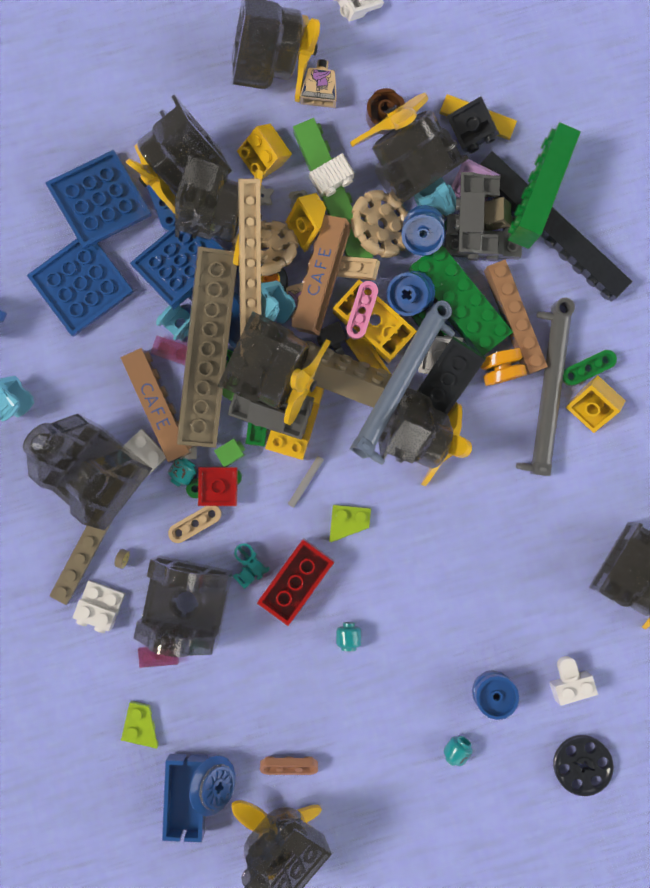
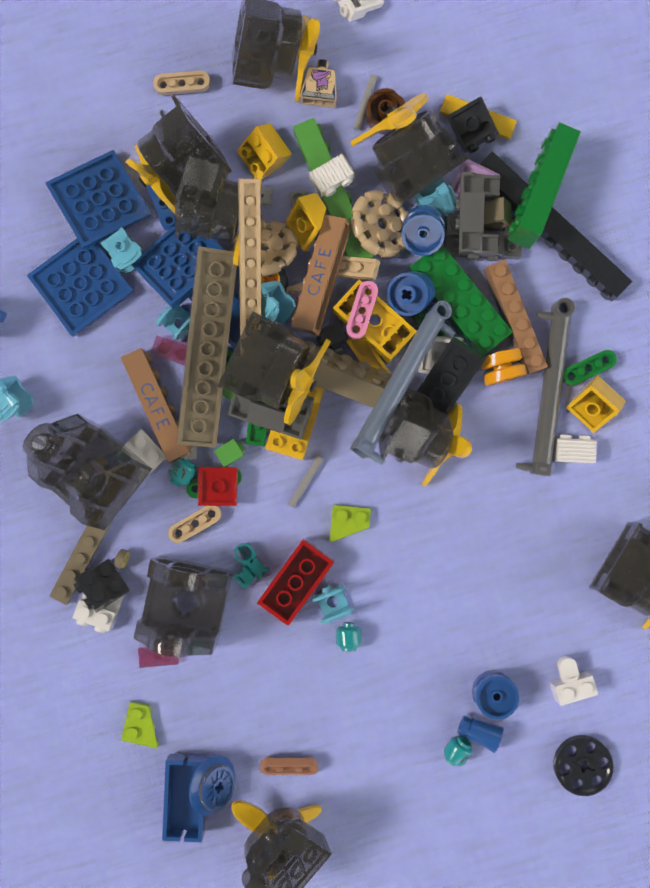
none -> black plate [73,559,130,613]
none -> medium azure piece [101,227,144,274]
none -> tan plate [153,70,211,95]
none -> medium azure piece [312,584,354,624]
none -> light grey bar [353,74,377,131]
none -> blue plant [457,715,504,753]
none -> white brick [553,435,597,463]

